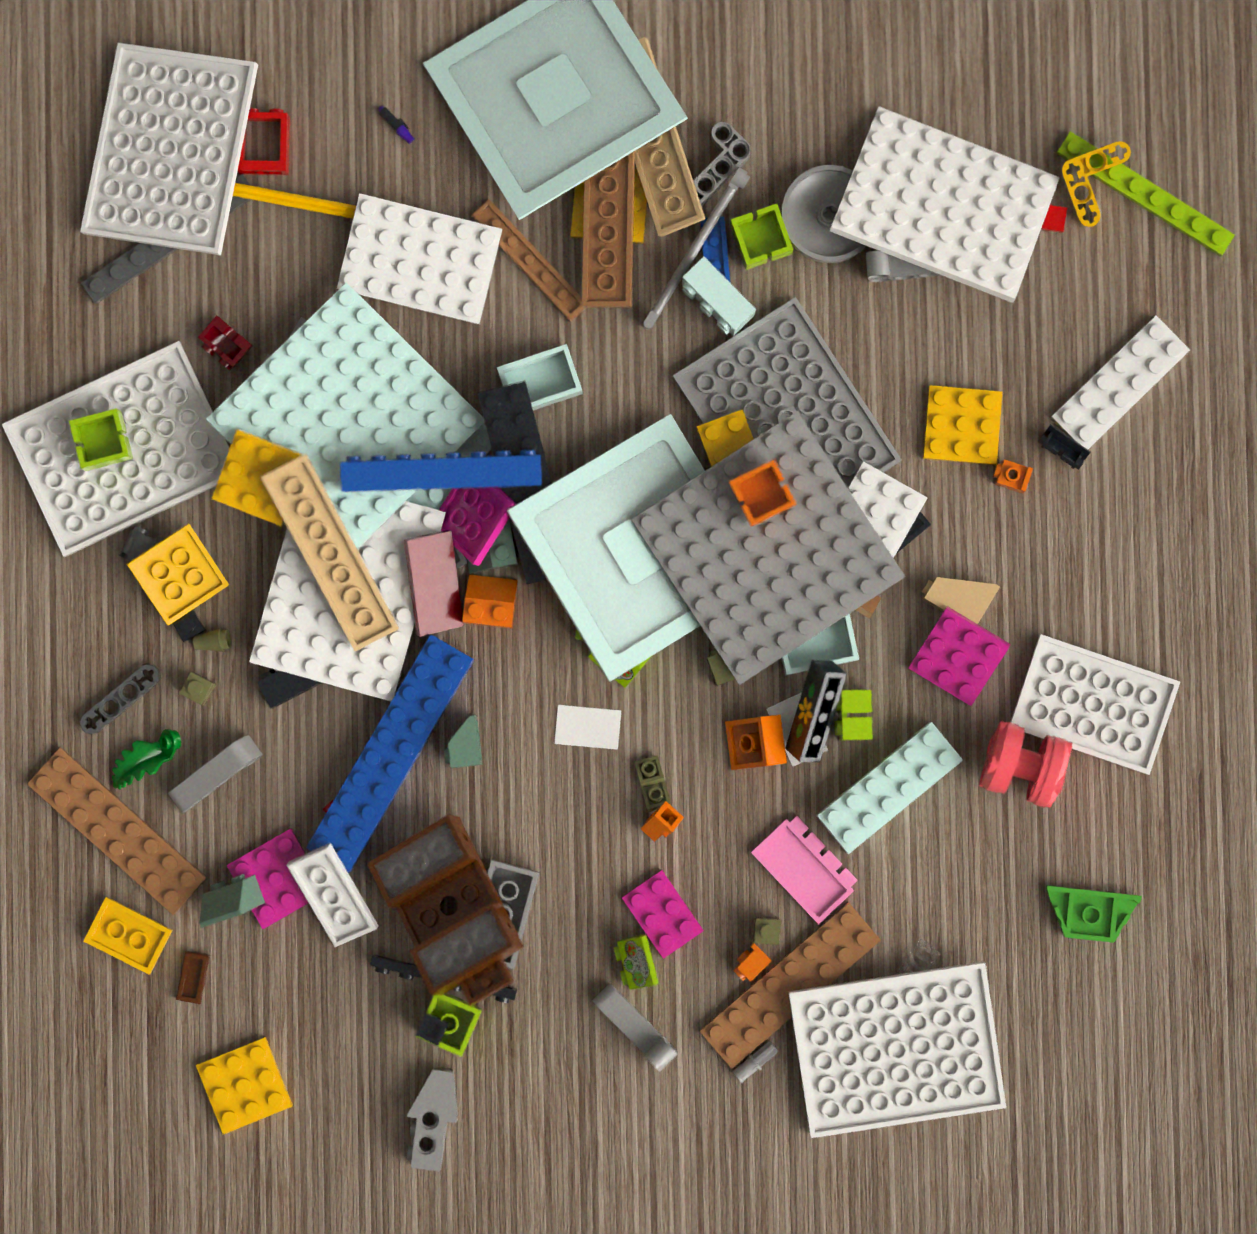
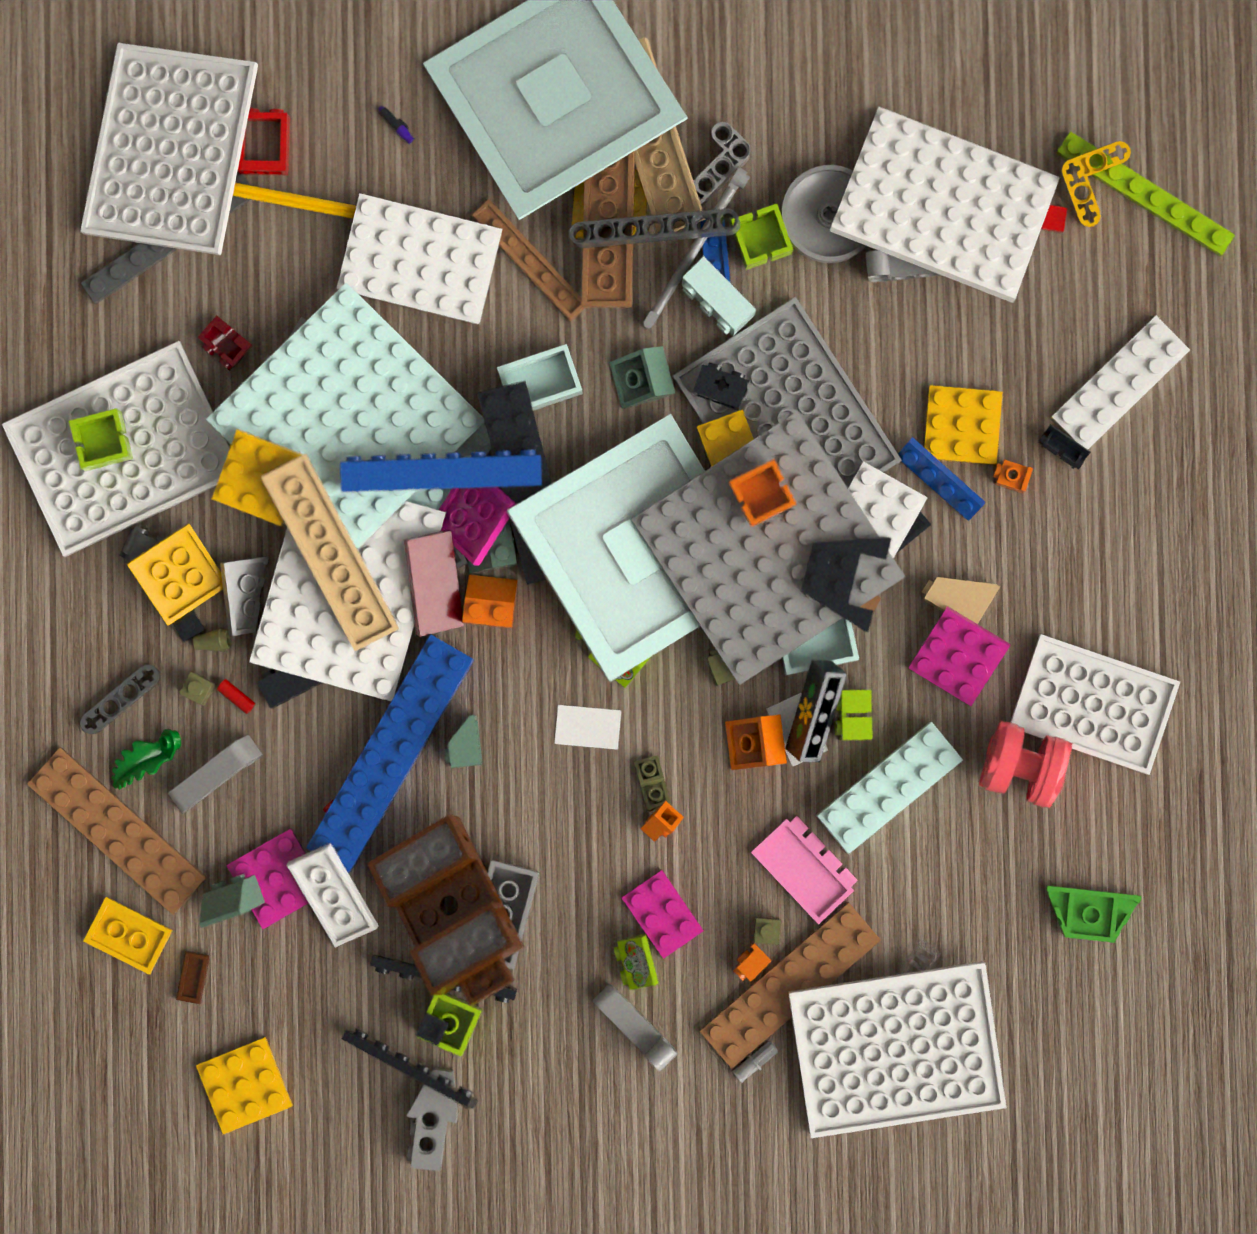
none -> red axle [216,679,256,714]
none -> light grey wing [220,556,269,636]
none -> black plate [341,1029,478,1109]
none -> dark grey beam [569,209,741,248]
none -> sand green slope [609,346,675,409]
none -> black brick [692,362,749,411]
none -> black wing [801,537,892,632]
none -> blue plate [898,437,986,521]

